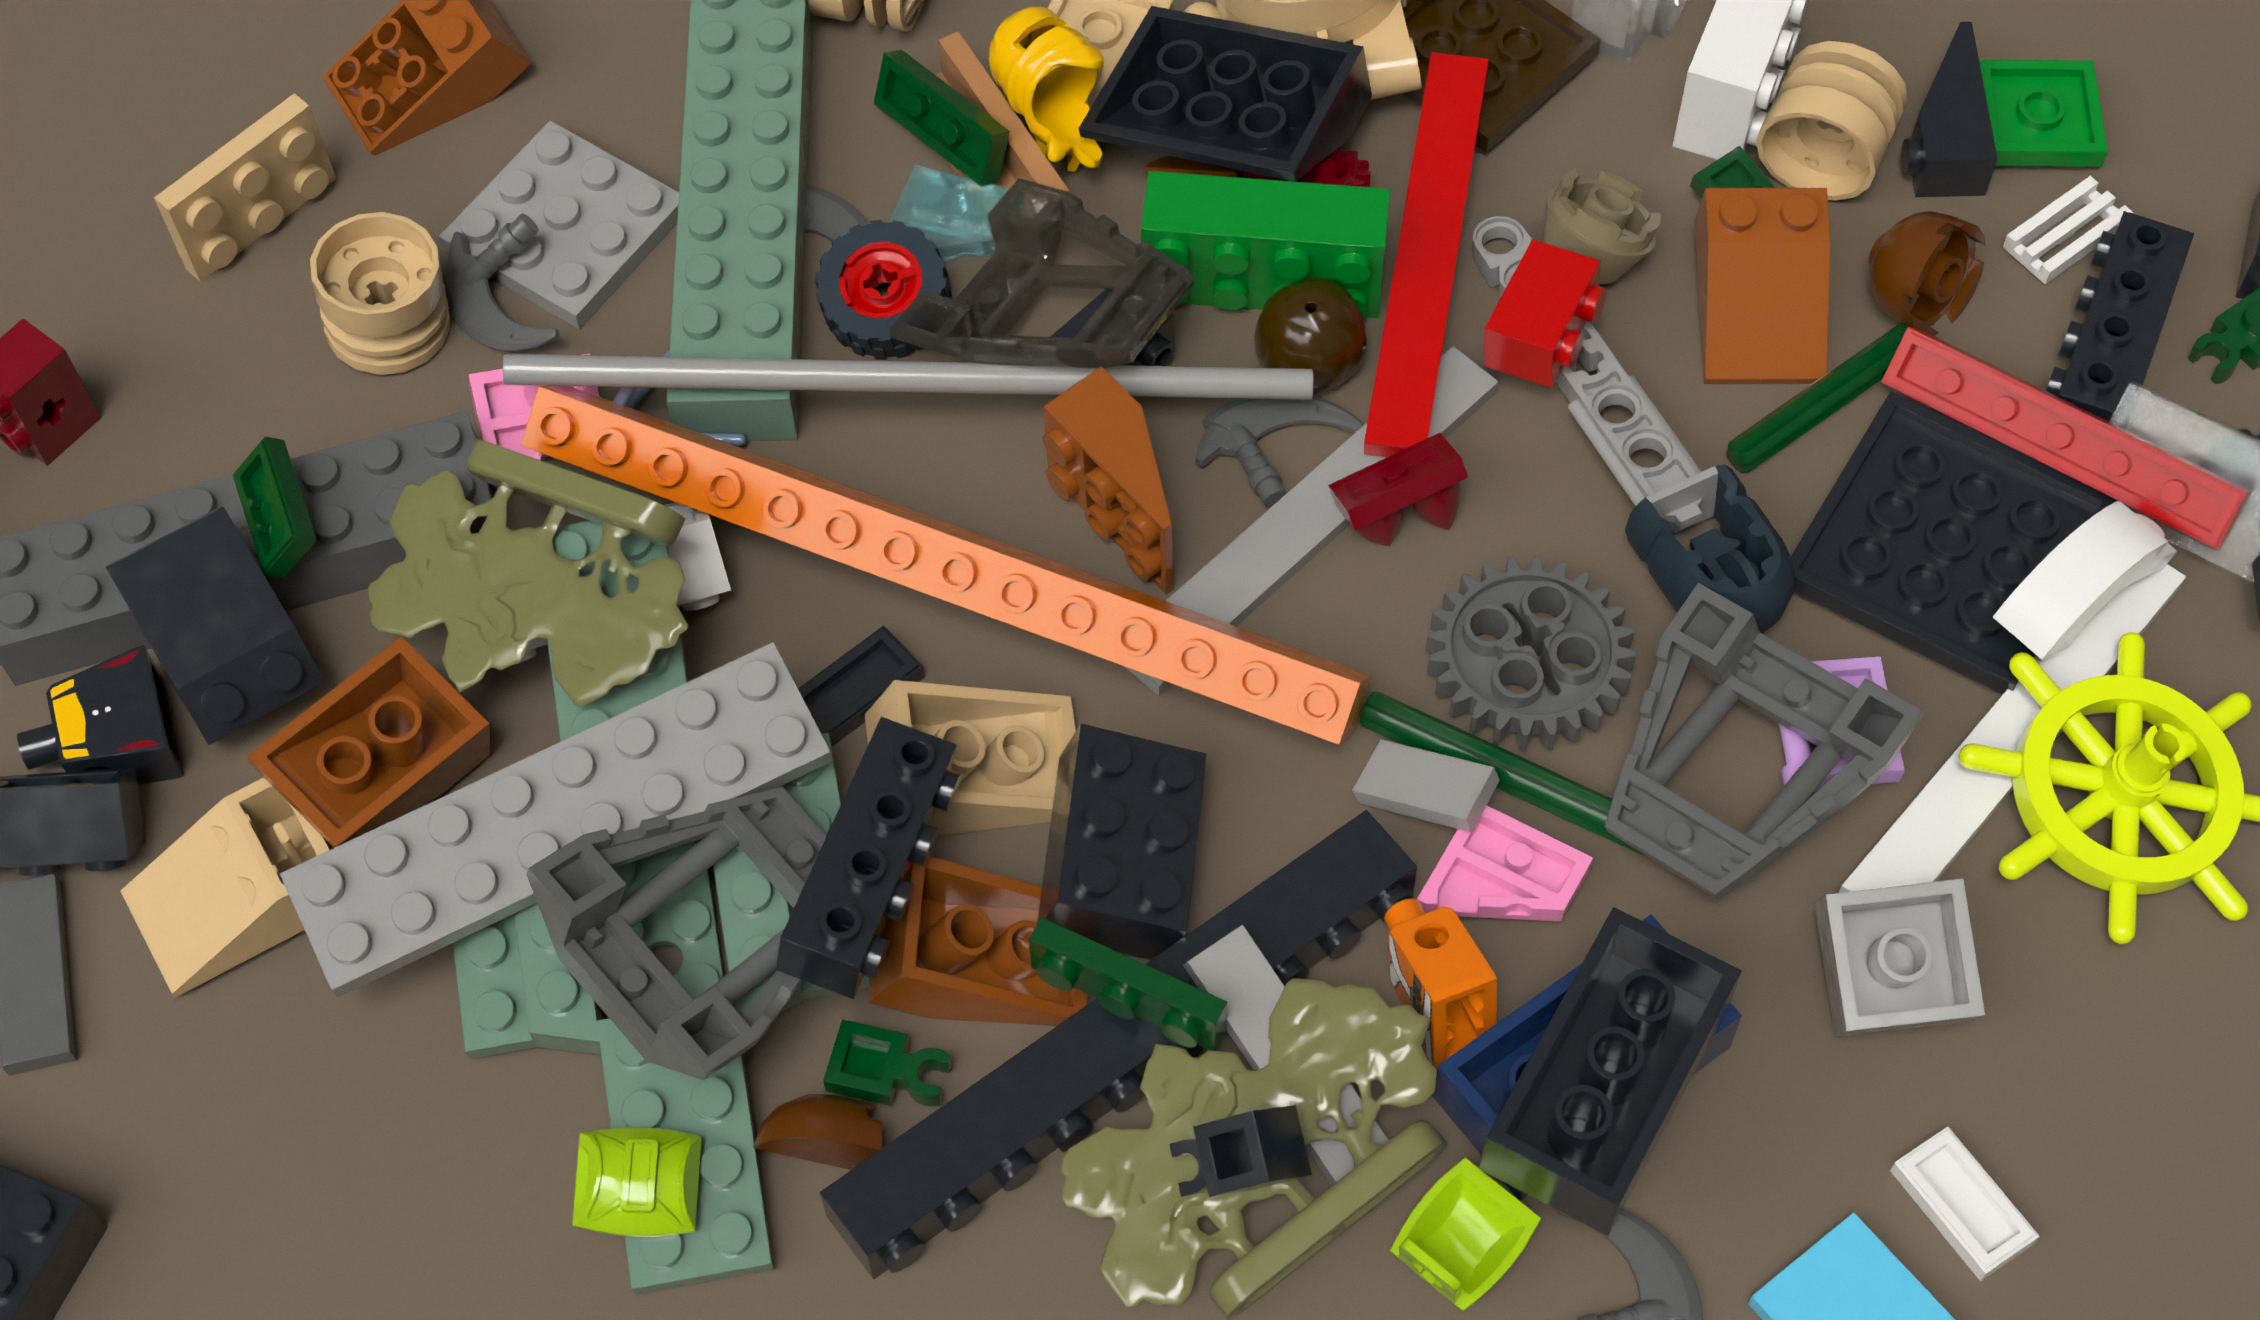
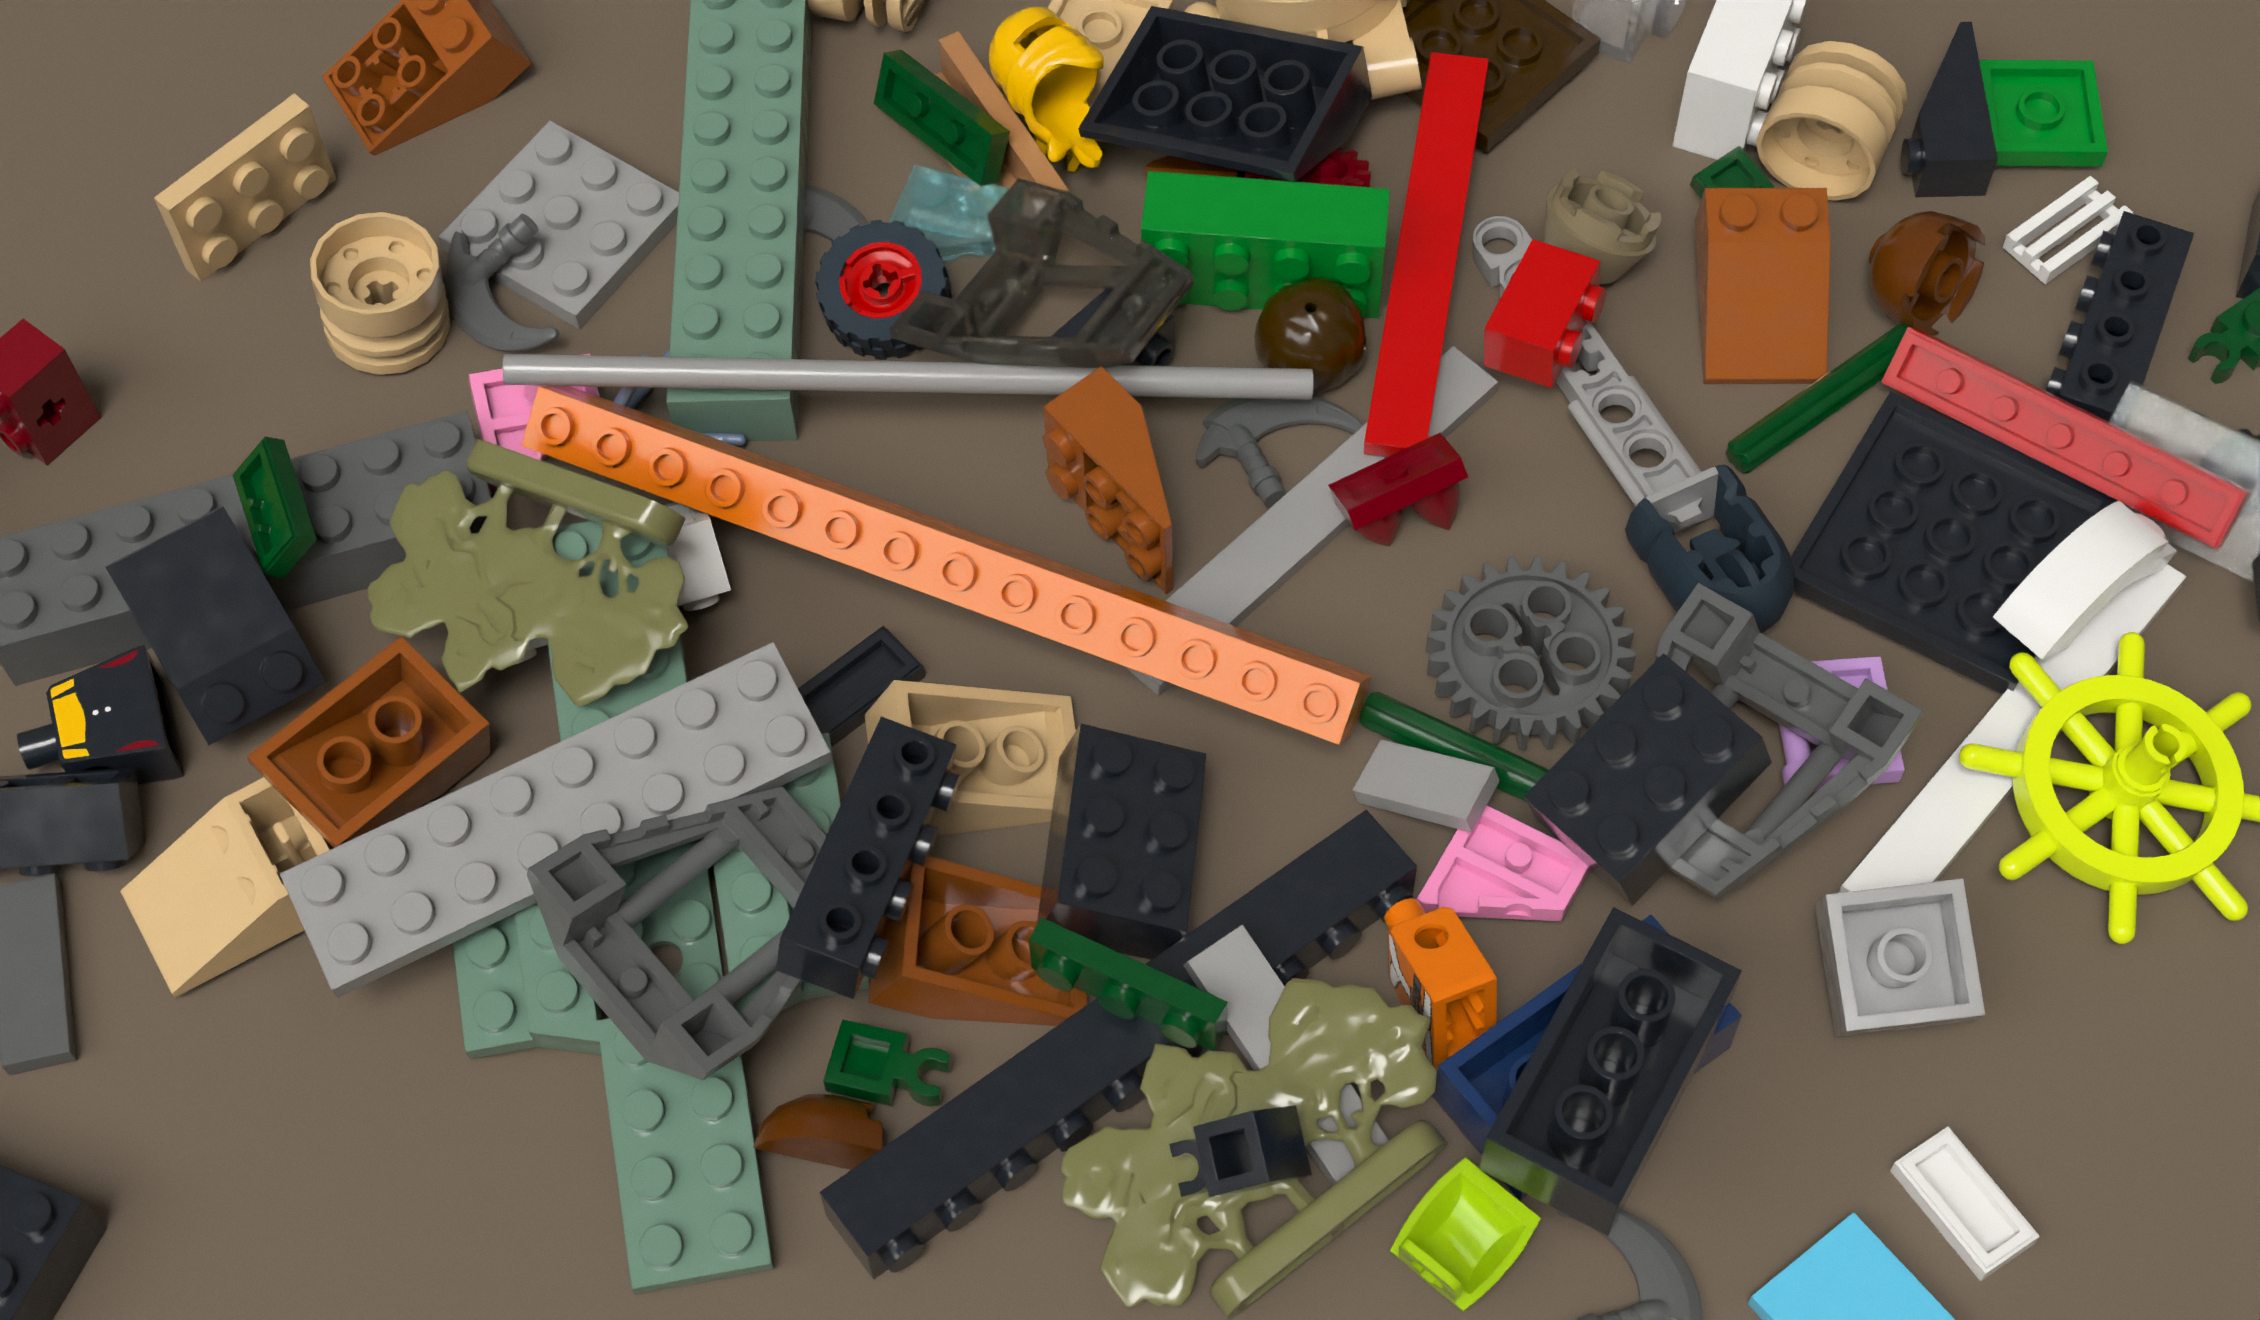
lime piece [572,1127,702,1237] -> none
none -> black brick [1523,653,1772,906]

